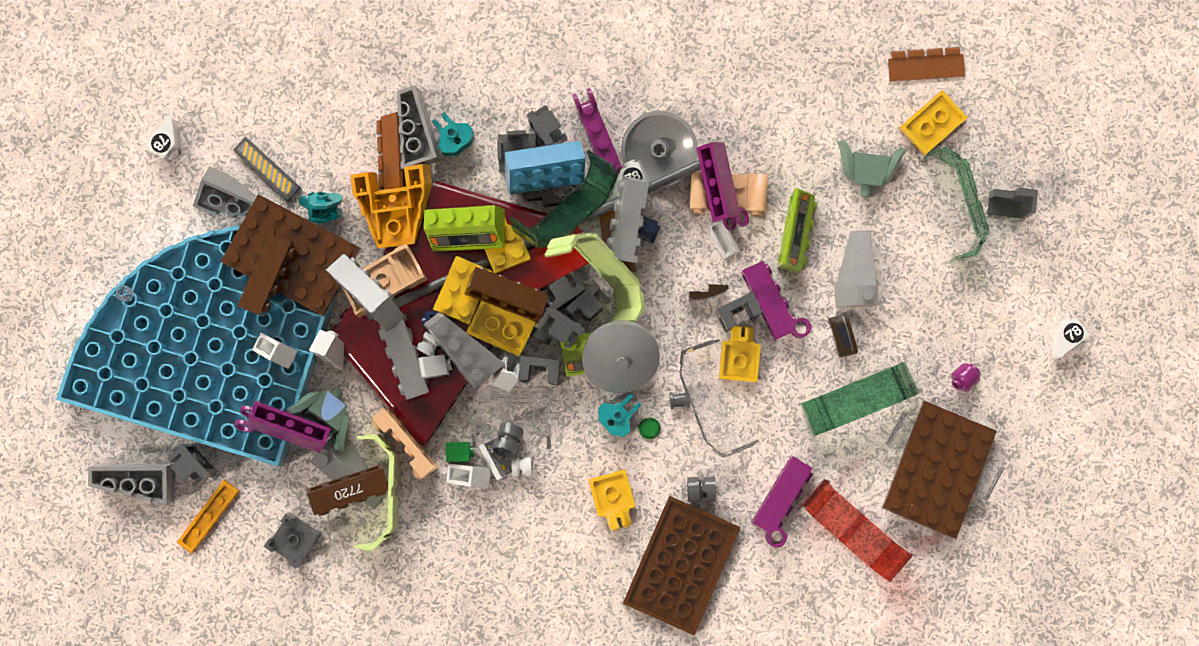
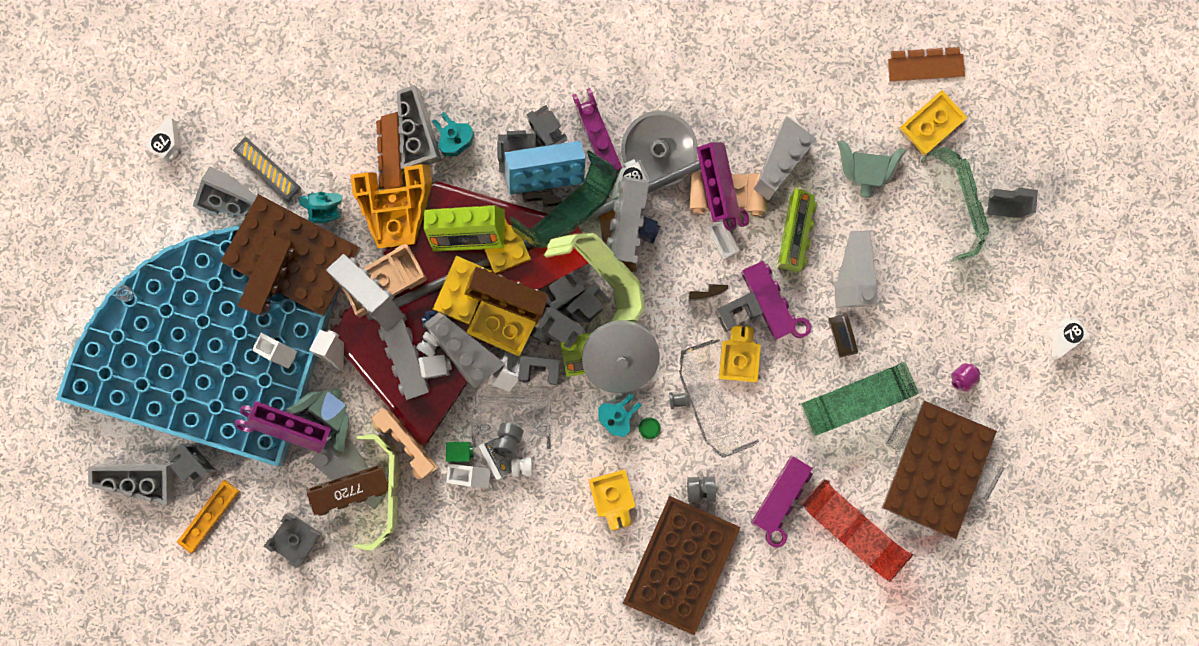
none -> light grey wedge [754,116,817,201]

